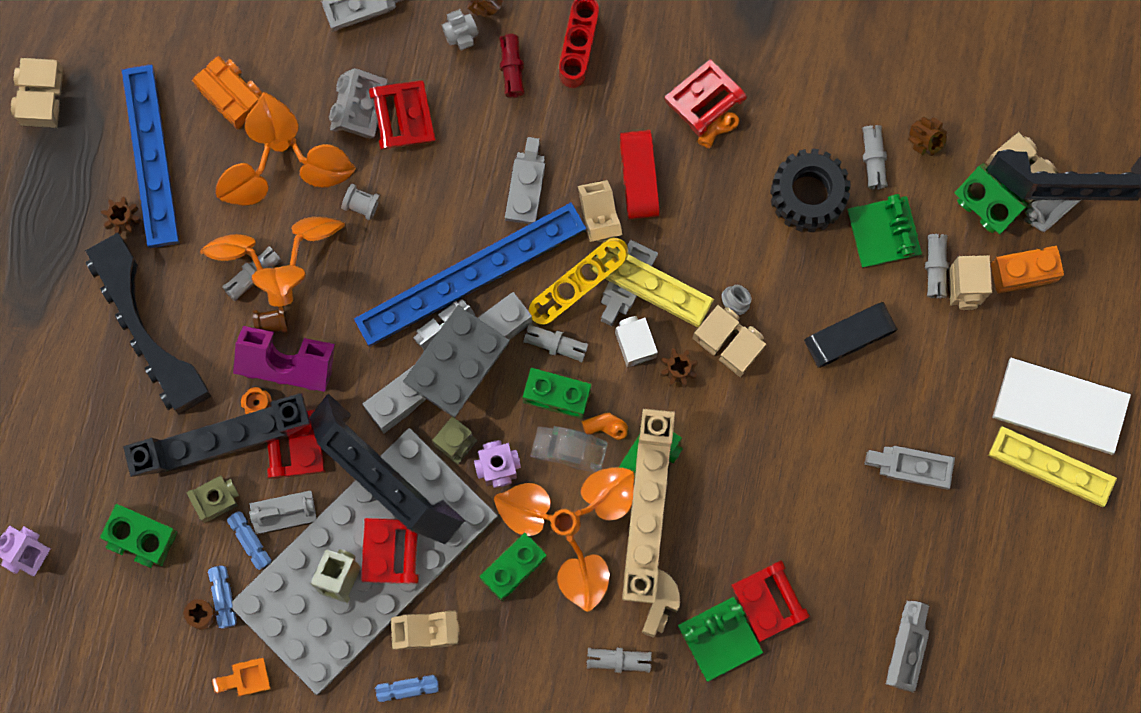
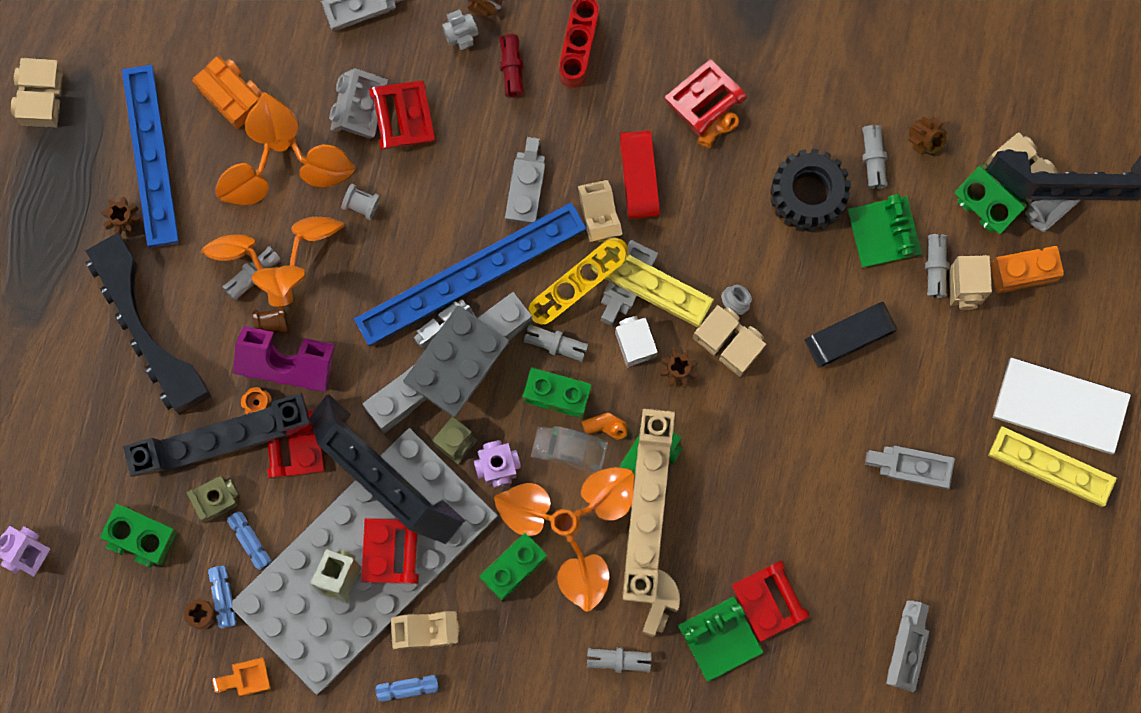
light grey hinge [249,491,317,534] -> none

